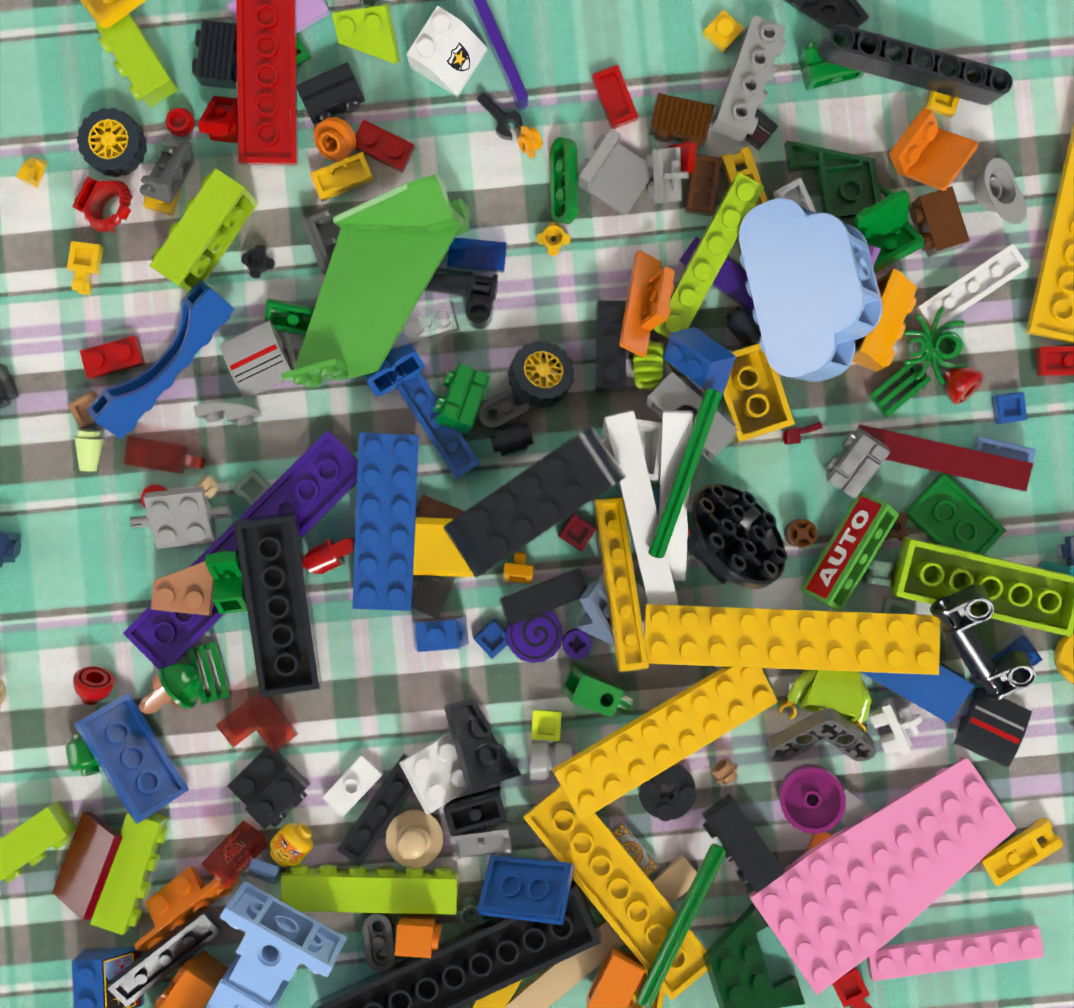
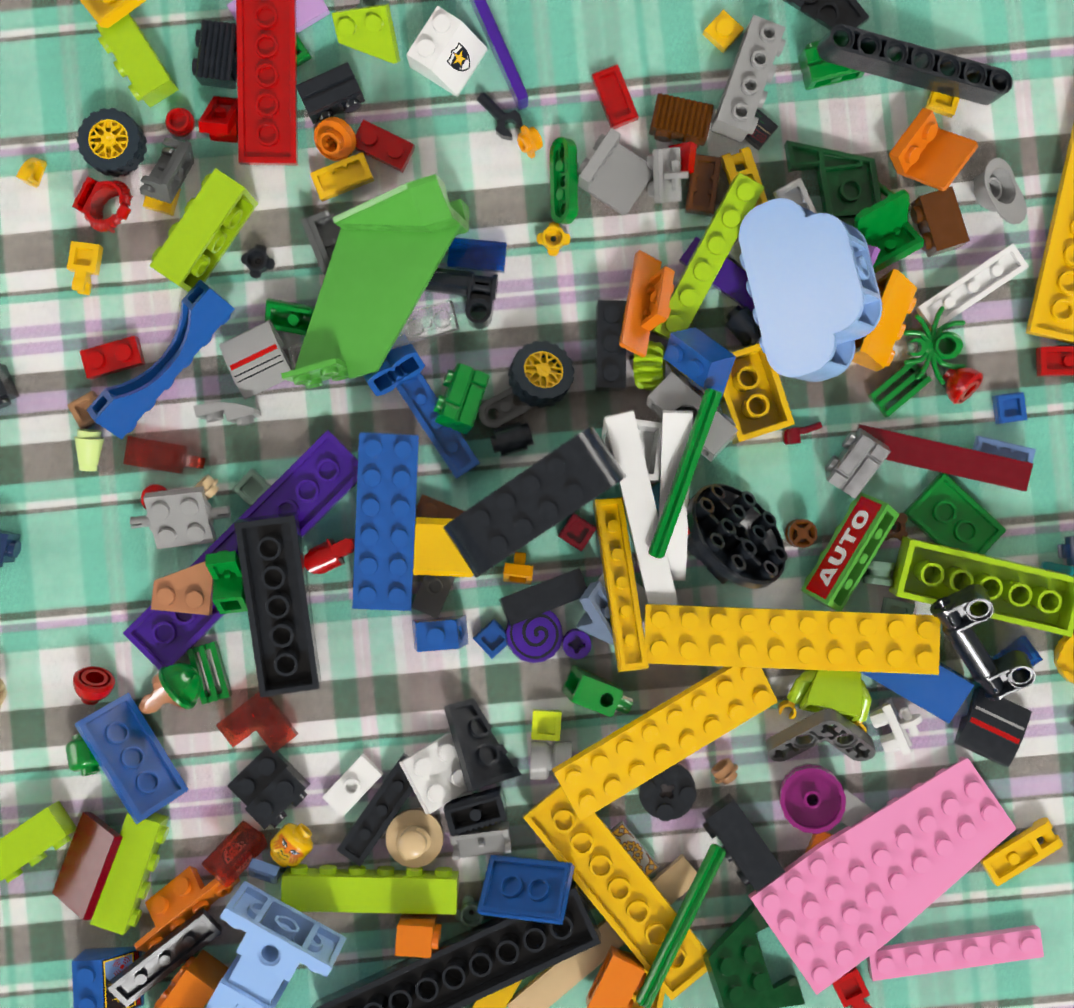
dark grey plate [362,913,396,972] -> none

